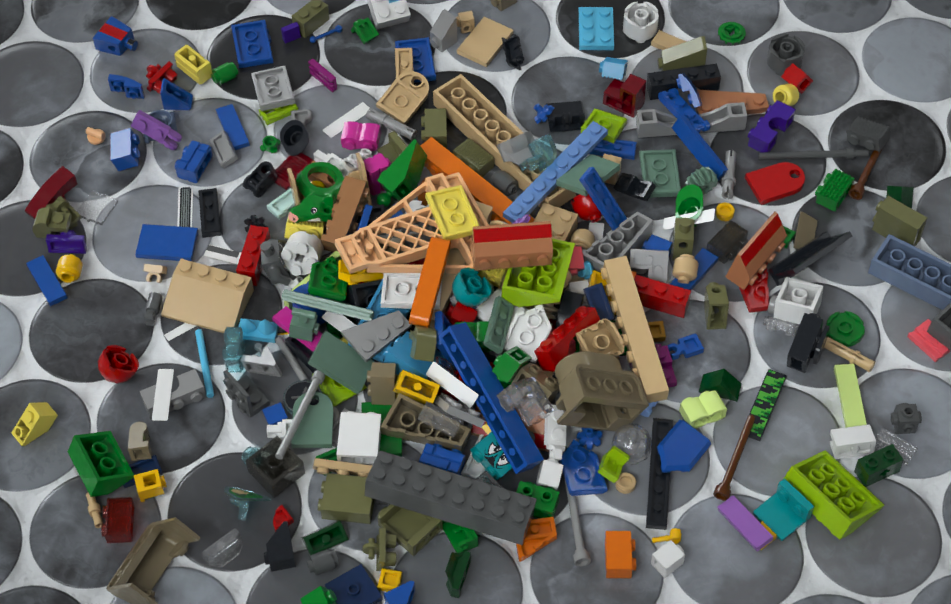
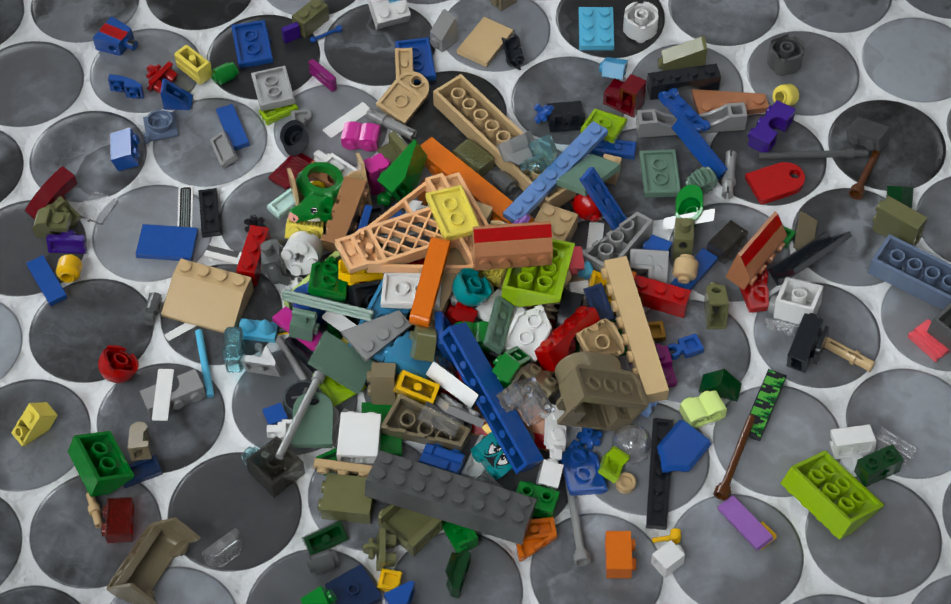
light nougat plate [86,127,106,145] -> none
medium lavender hinge [131,110,182,150] -> none
yellow brick [134,469,167,502] -> none
tan tile [143,264,167,283] -> none
blue brick [175,140,213,183] -> none
dark grey bracket [223,370,270,418] -> none
clear light blue shield [224,486,271,520] -> none
black piece [243,161,278,198] -> none
green plate [260,136,281,153] -> none
black slope [263,521,296,572] -> none
red tile [273,505,294,531] -> none
white piece [339,148,373,172] -> none
green bracket [351,17,379,44] -> none
olive brick [421,108,447,148] -> none
tan plate [456,11,475,33] -> none
tan head [570,229,595,250] -> none
black slope [613,173,656,201] -> none
tan tile [651,30,687,50] -> none
slope [676,73,702,108] -> none
yellow tile [715,202,735,221] -> none
green gear [718,22,746,45] -> none
teal bracket [753,478,814,541] -> none
red brick [781,63,813,94] -> none
green brick [815,169,855,212] -> none
green tile [826,311,865,347] -> none
yellowish green tile [834,364,867,428] -> none
dark grey brick [891,403,922,434] -> none

